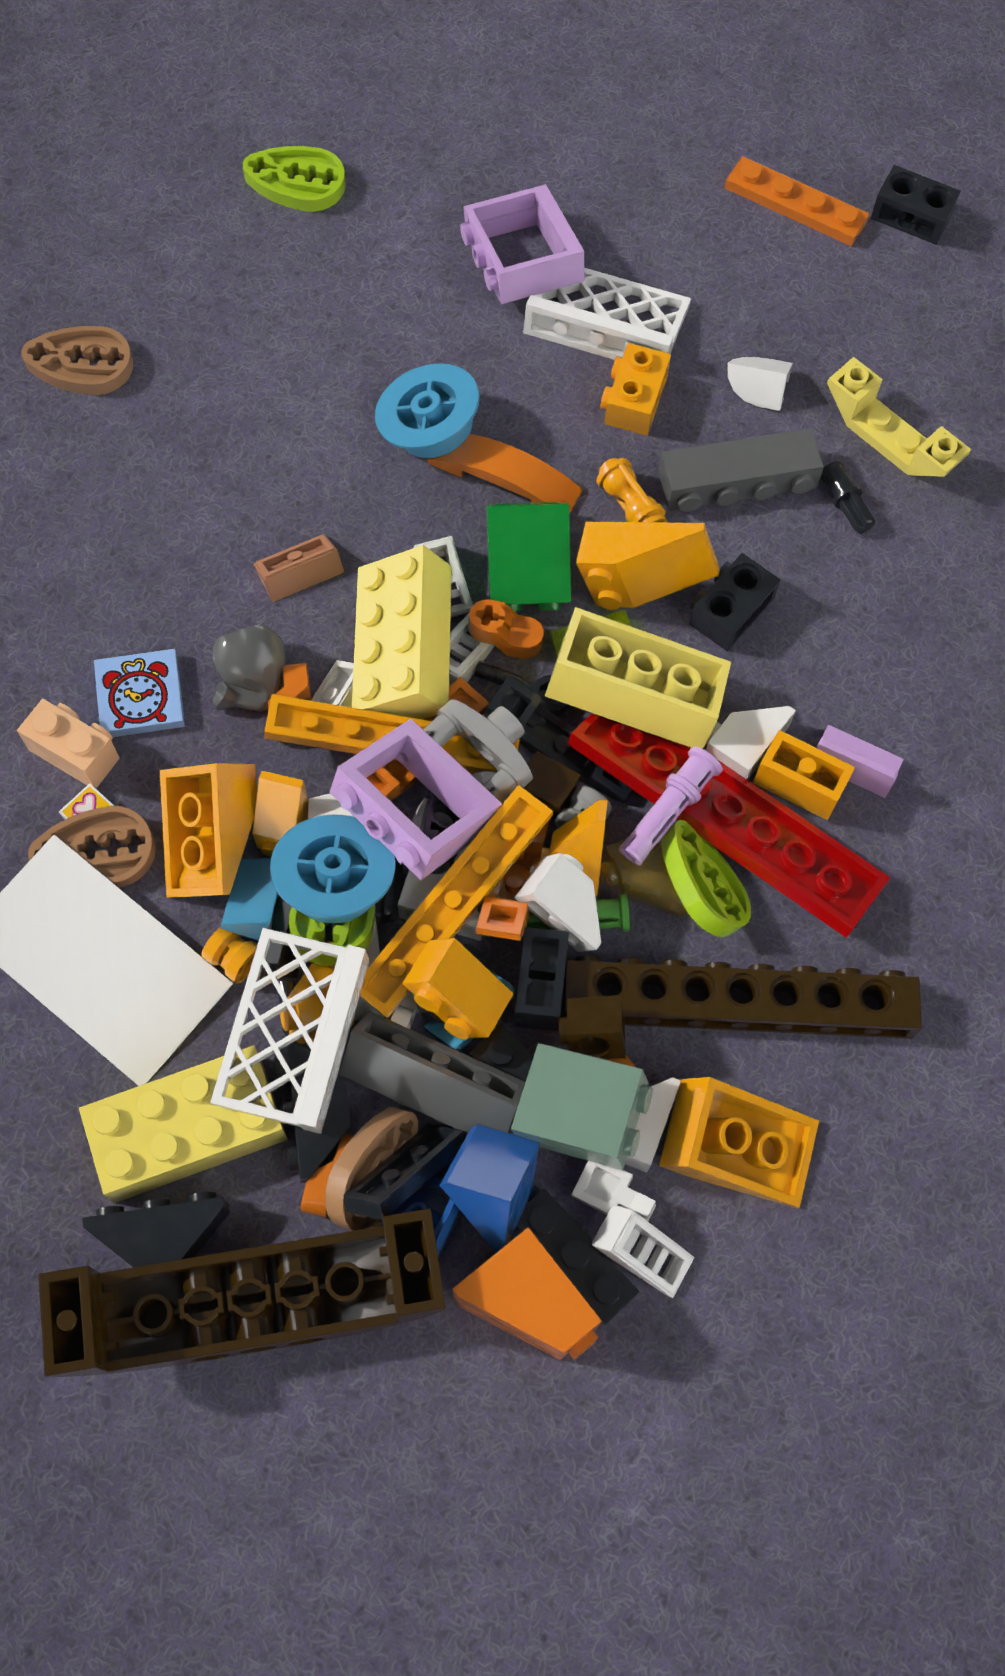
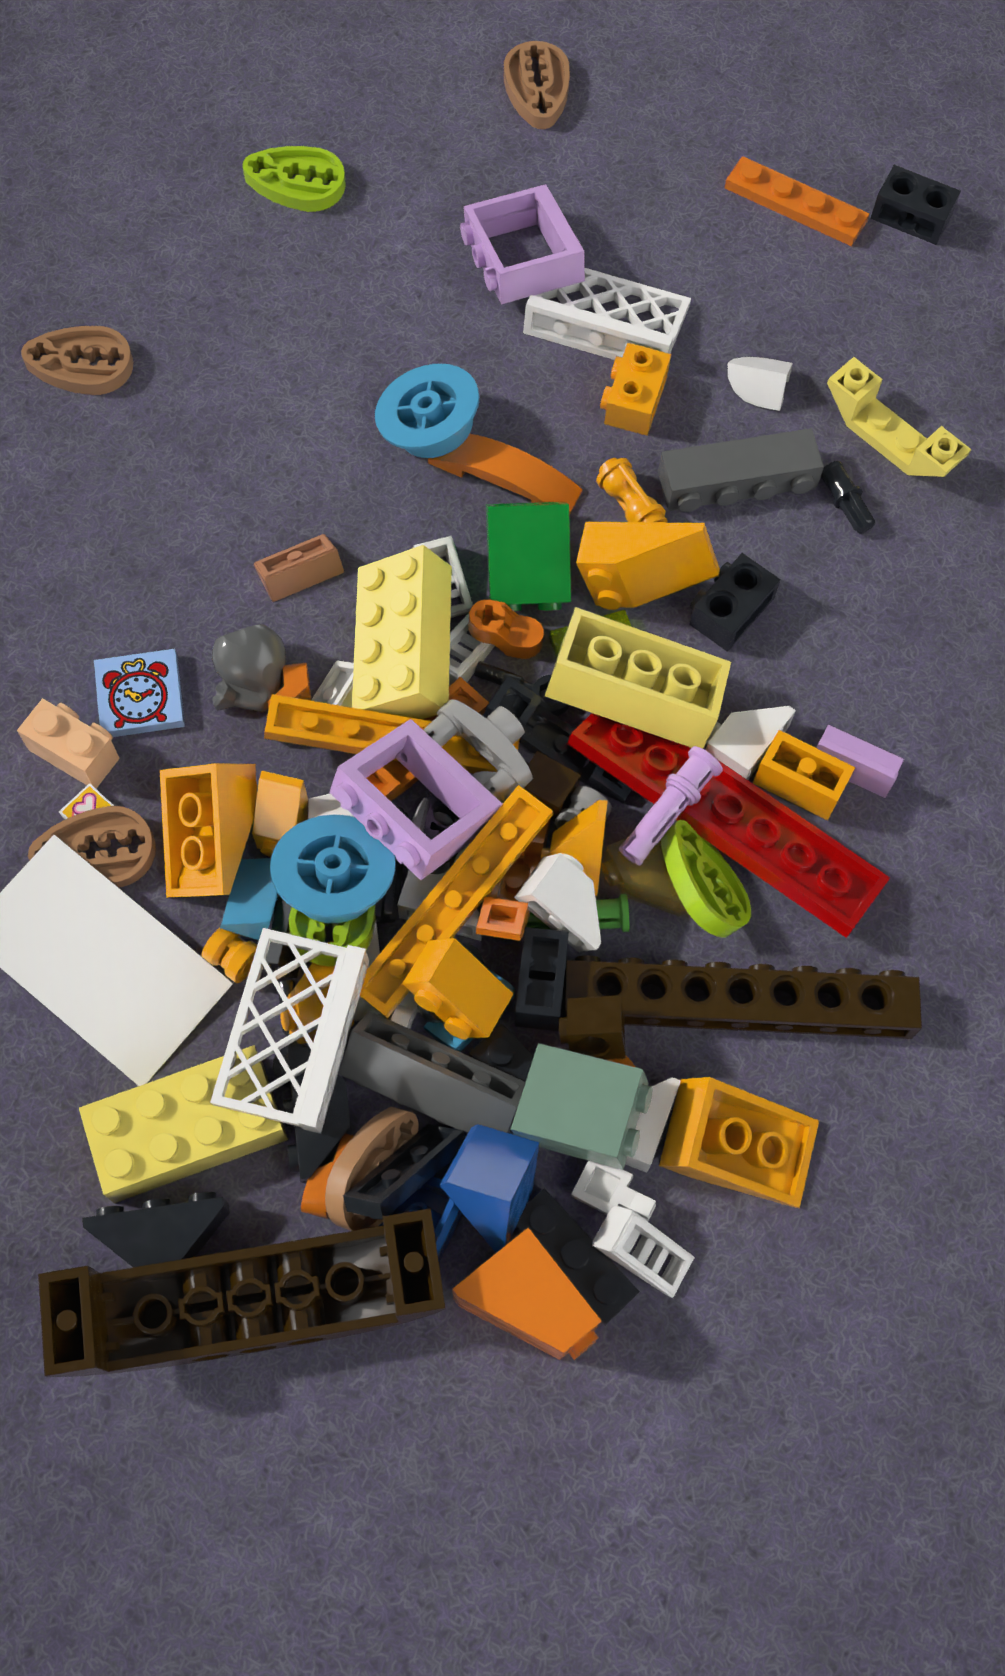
none -> medium nougat piece [503,41,570,129]

